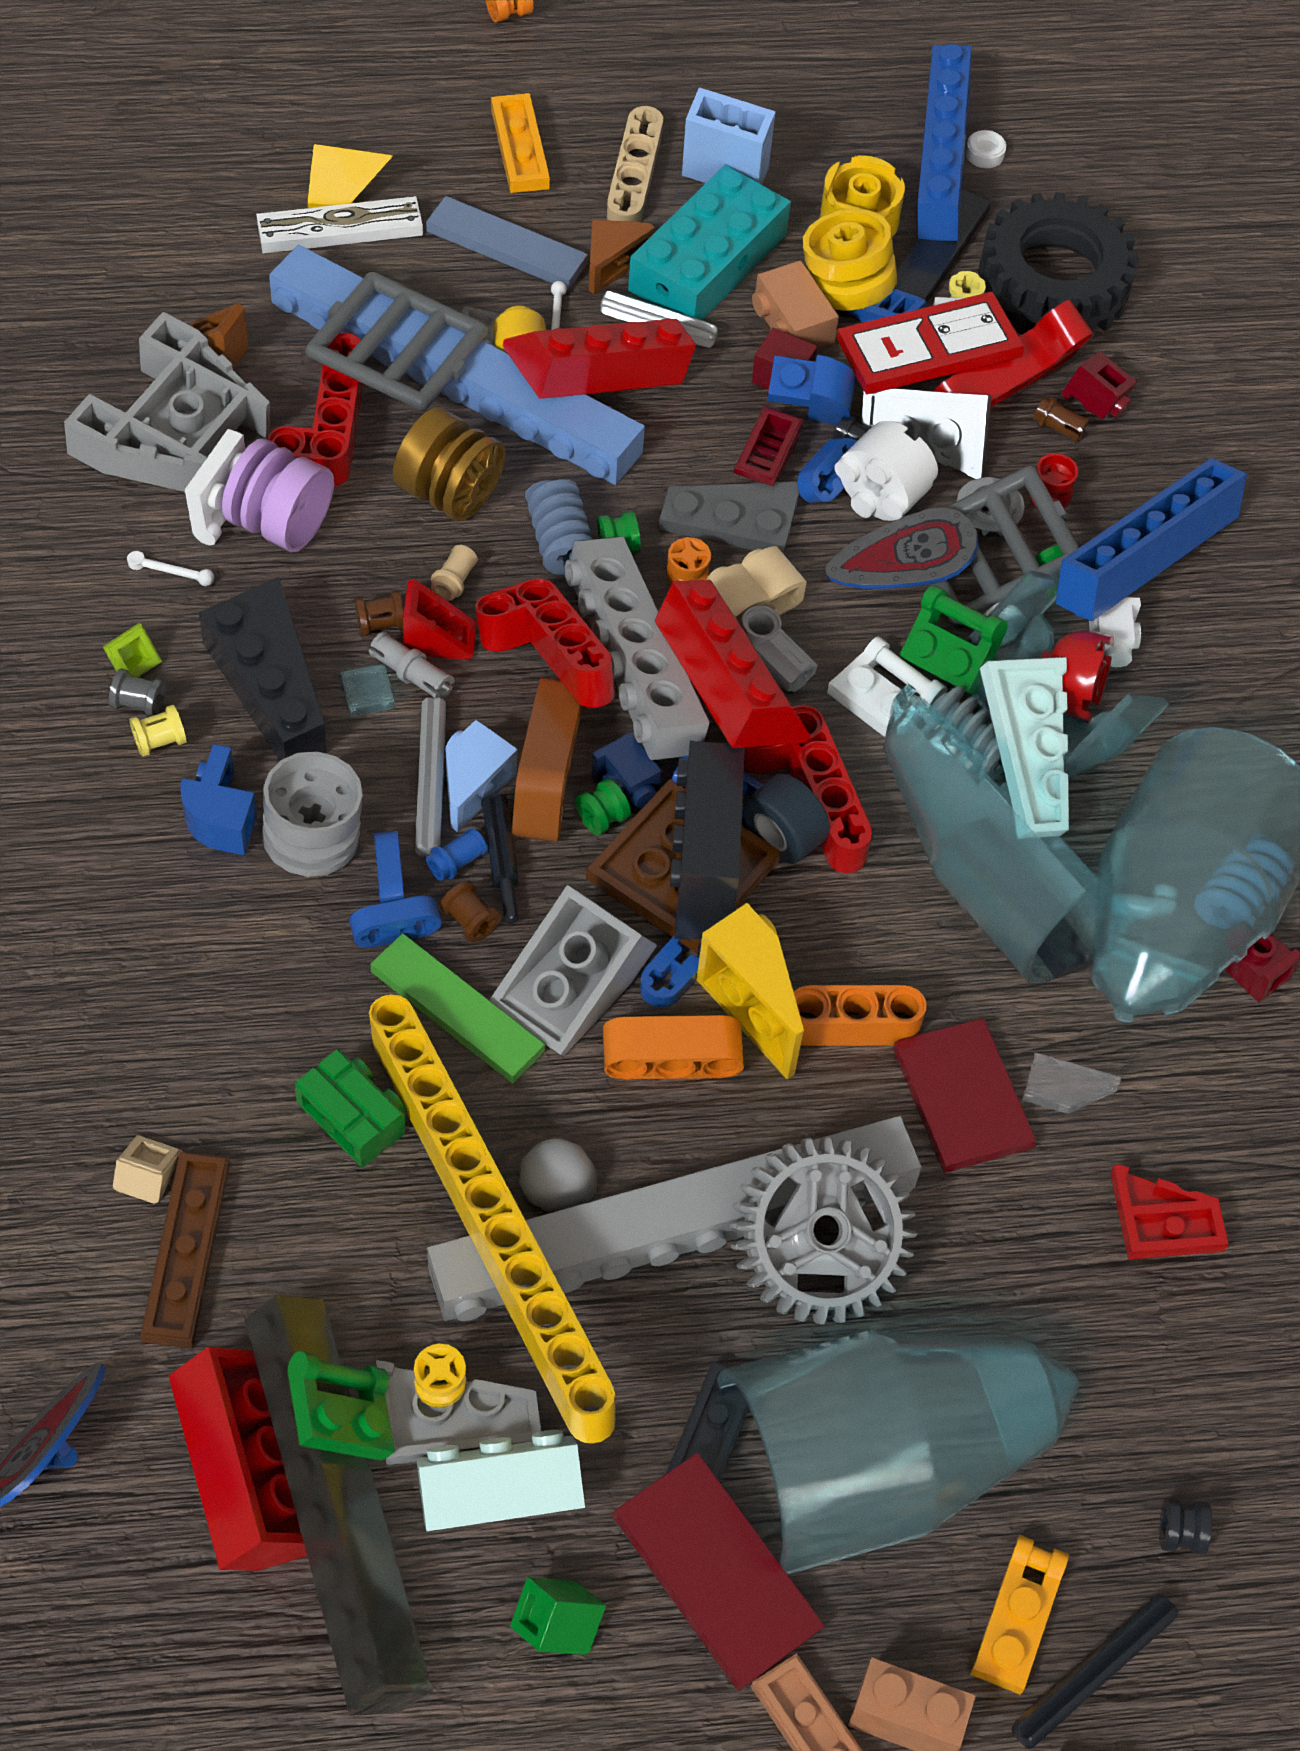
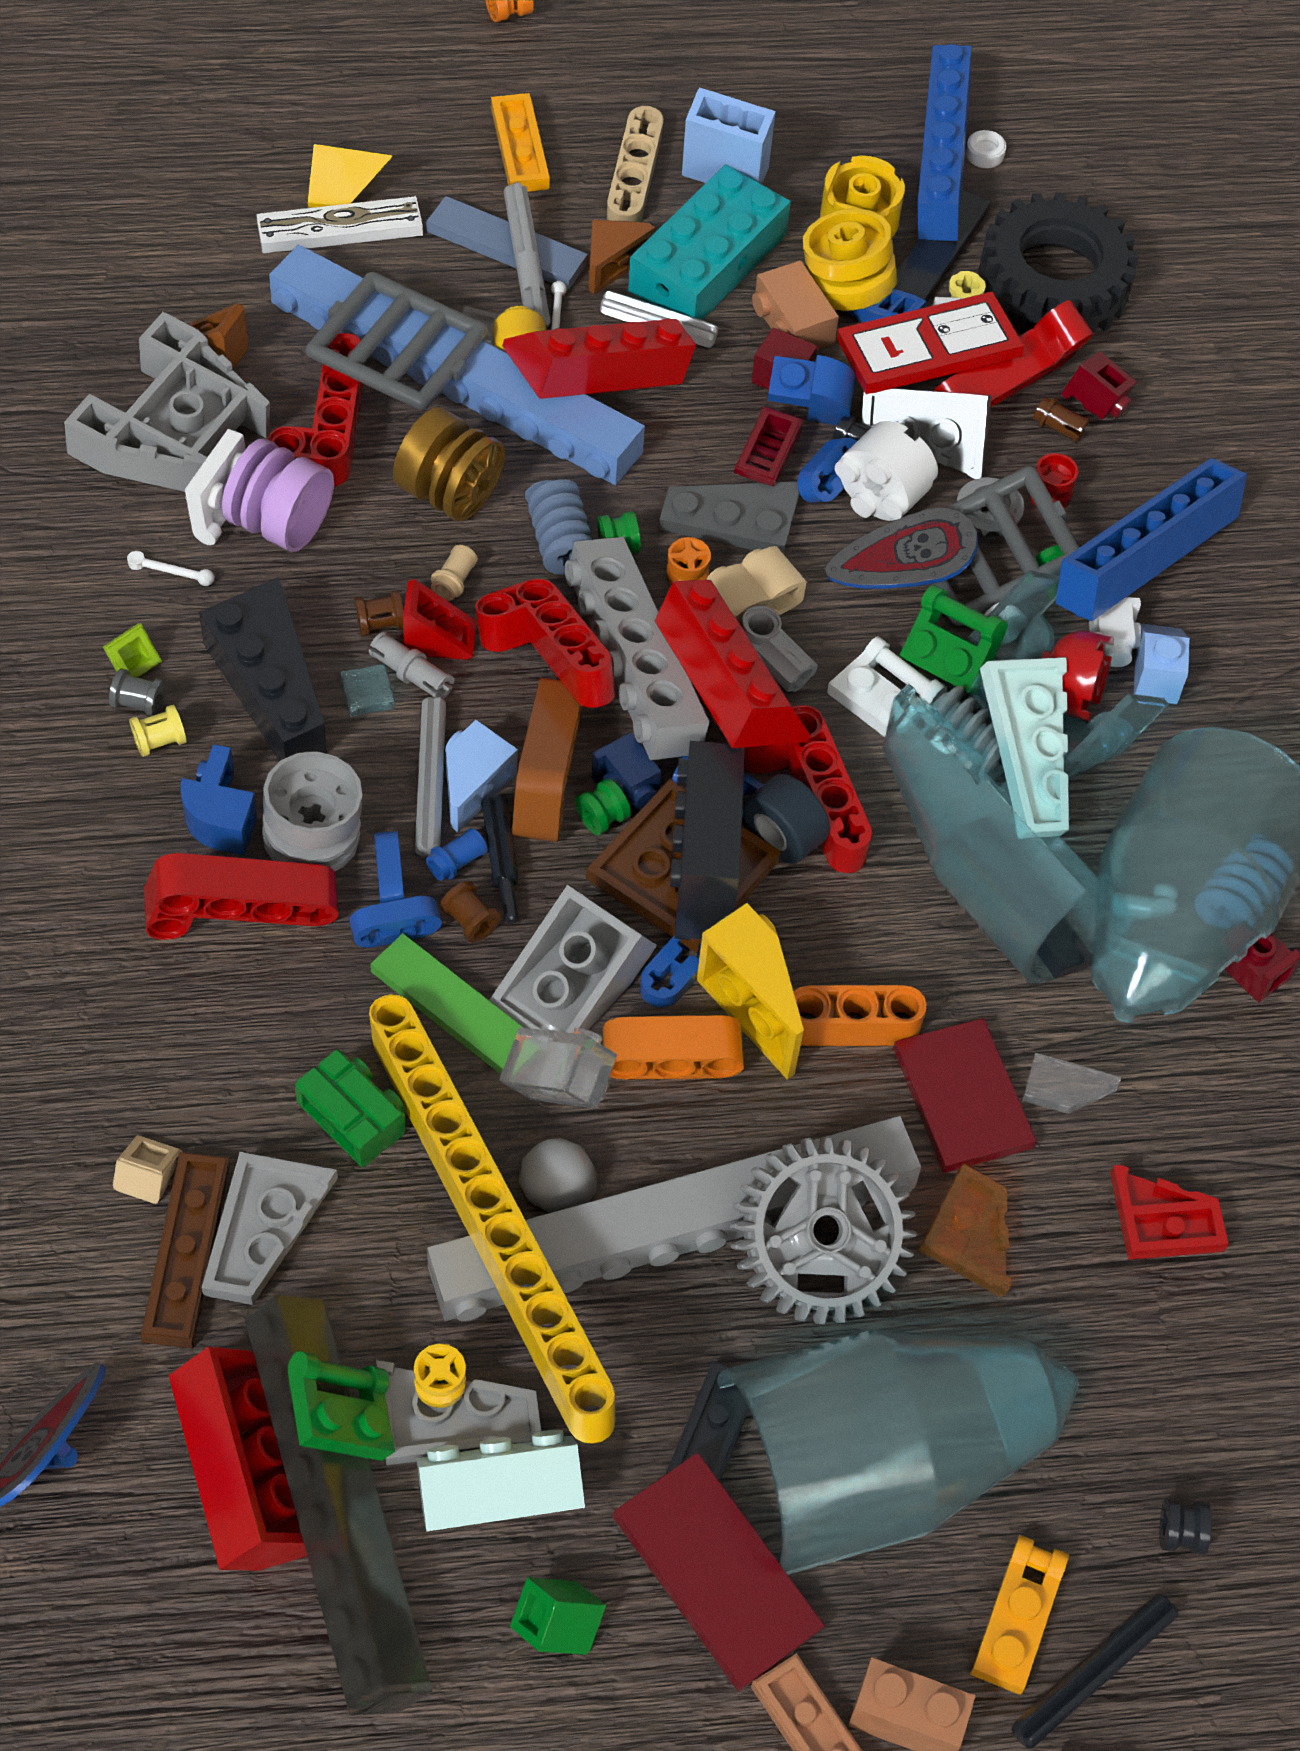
none -> red beam [144,853,339,940]
none -> light grey wing [202,1152,338,1305]
none -> clear brick [499,1024,617,1109]
none -> light grey axle [504,182,550,328]
none -> clear orange wing [918,1164,1011,1298]
none -> light blue slope [1134,623,1189,704]

